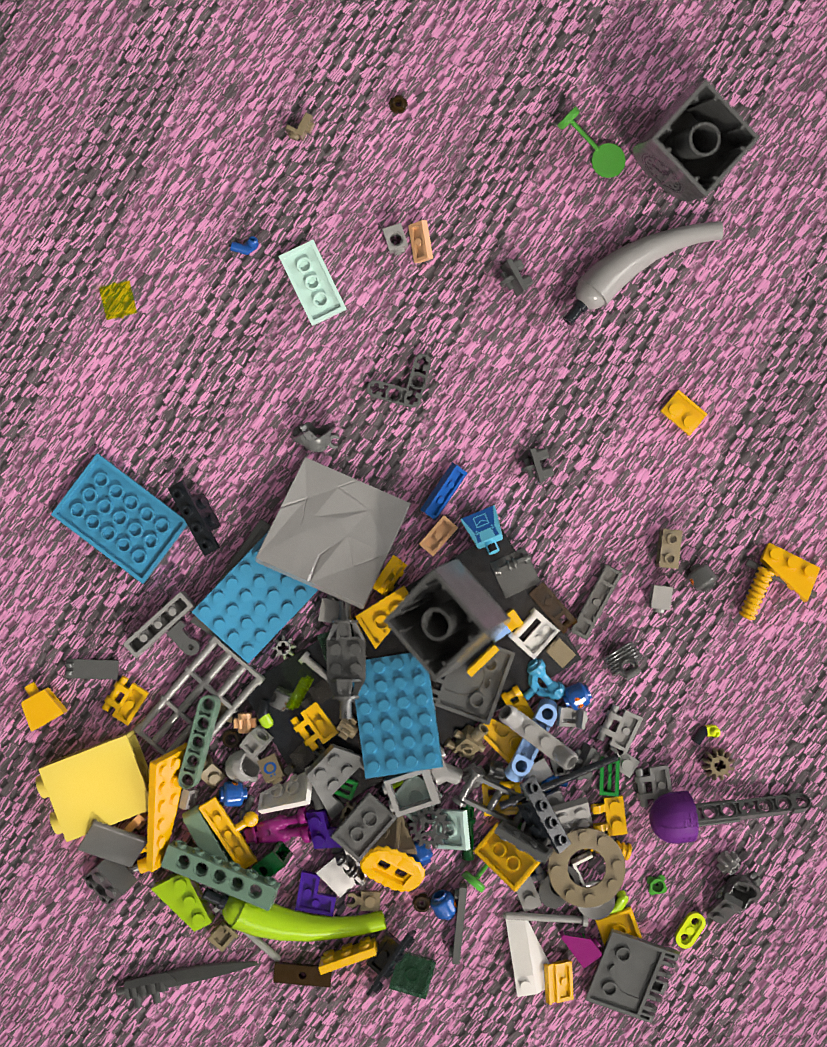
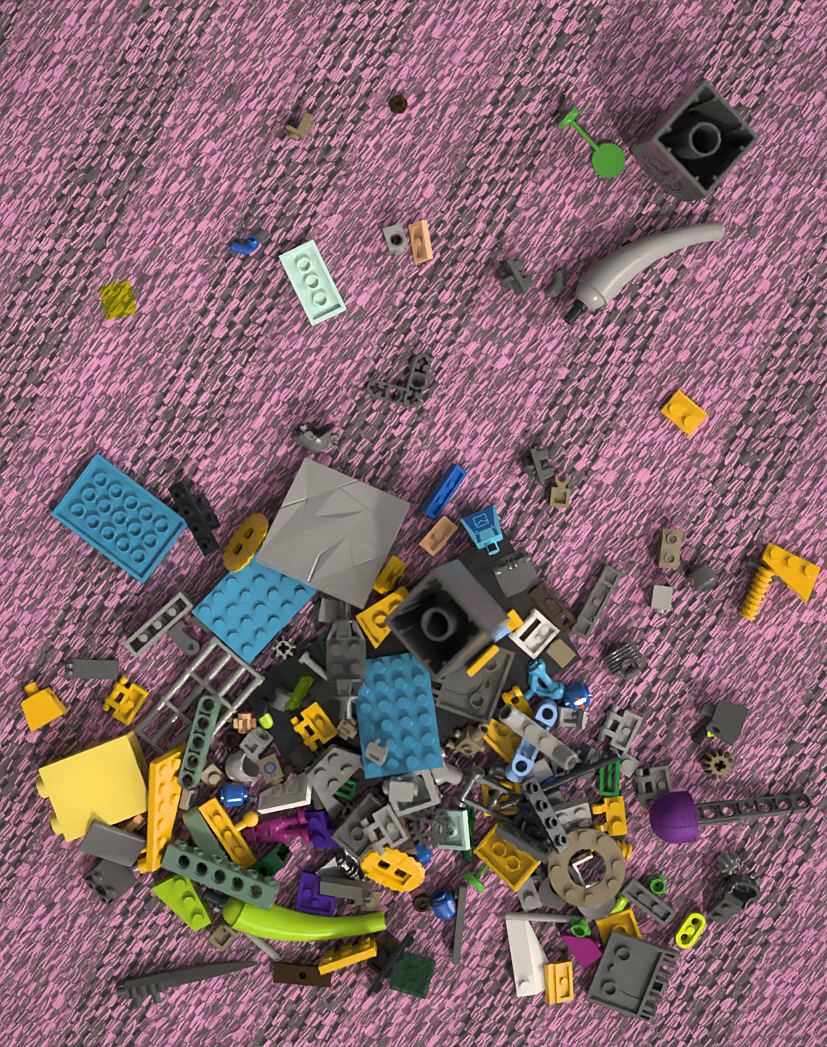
none -> yellow piece [222,512,270,572]
none -> dark grey hinge [320,875,373,905]
none -> light grey plate [360,804,409,856]
none -> light grey tile [365,738,389,766]
none -> light grey brick [389,776,418,802]
none -> dark grey arm [544,271,564,298]
none -> dark tan plate [549,474,571,508]
none -> bright green plate [570,918,591,938]
none -> dark grey plate [620,876,677,927]
none -> dark grey torso [699,700,749,747]

